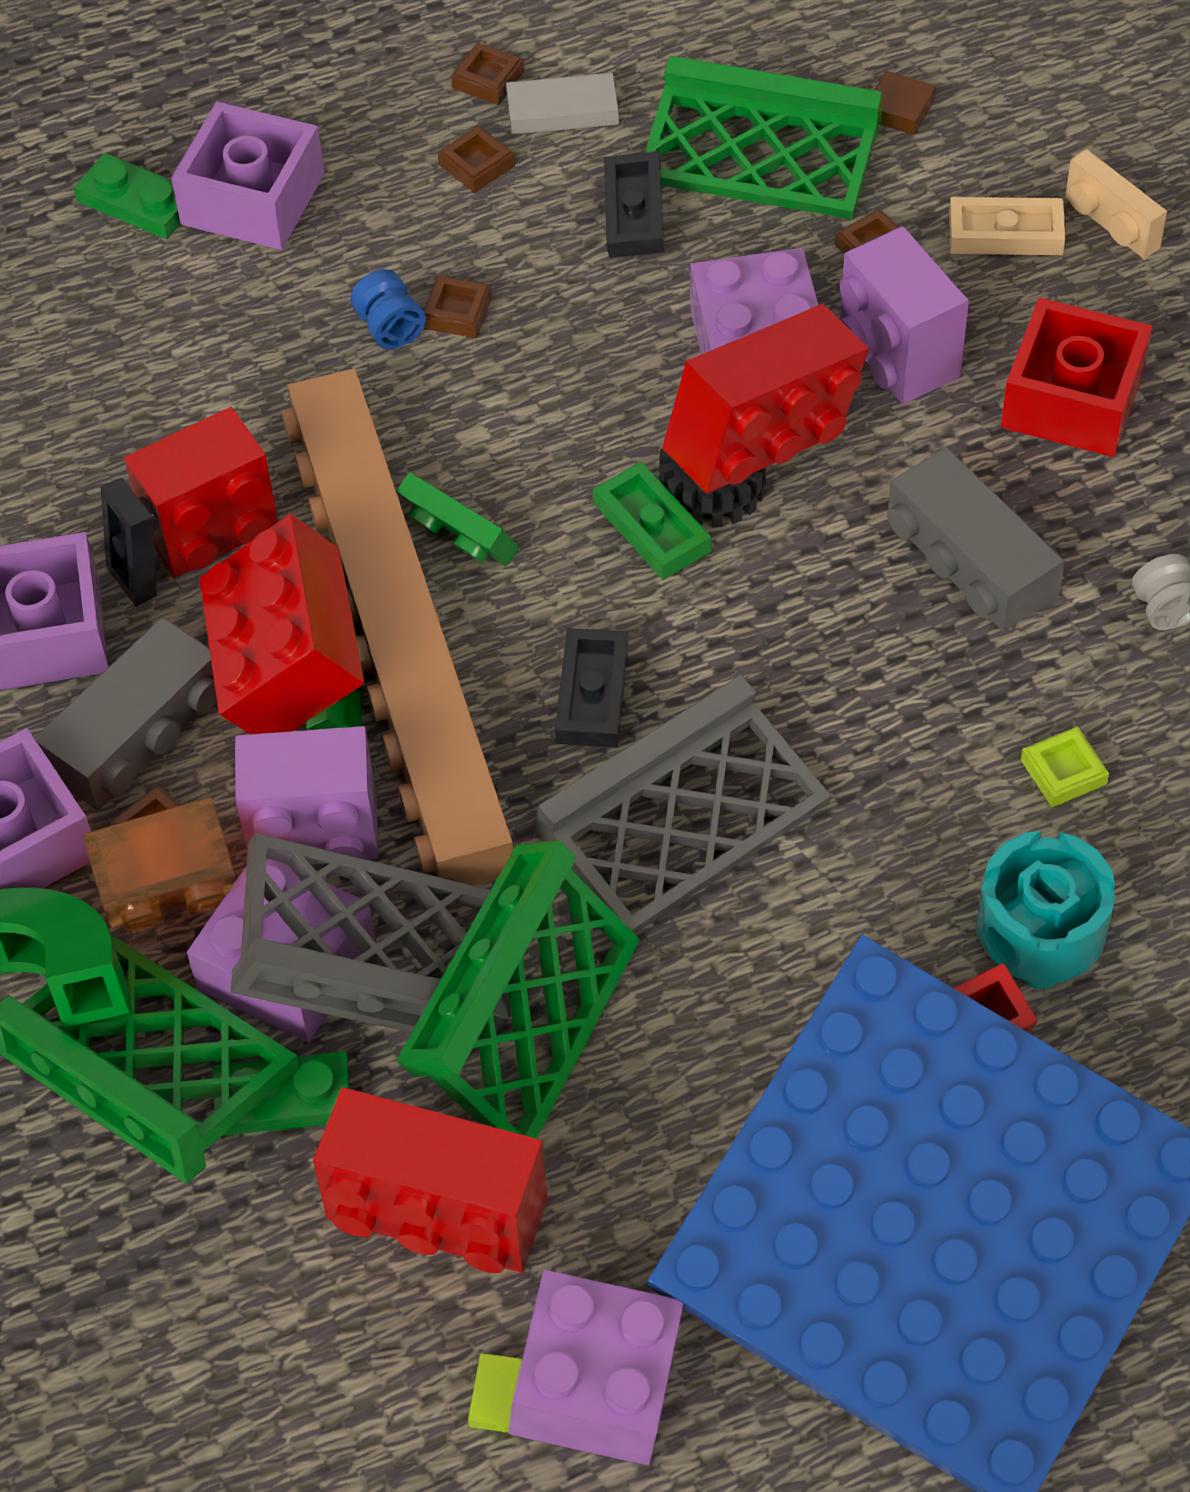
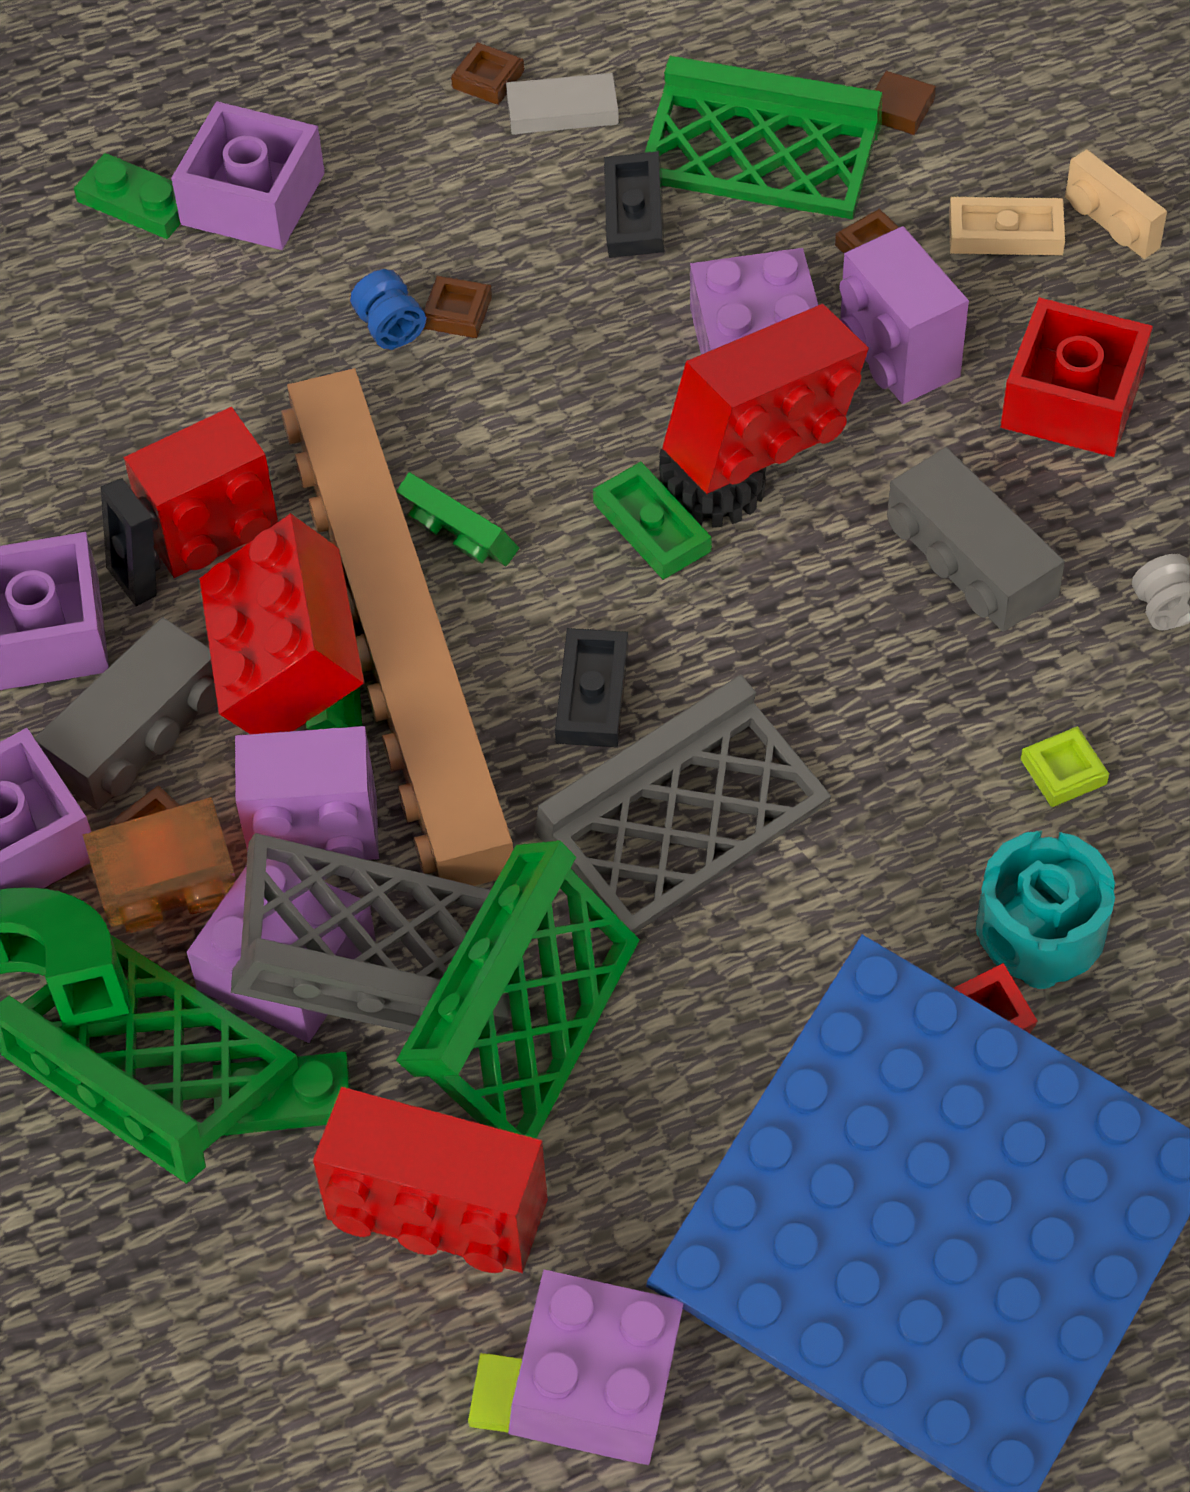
reddish brown tile [438,125,515,193] -> none

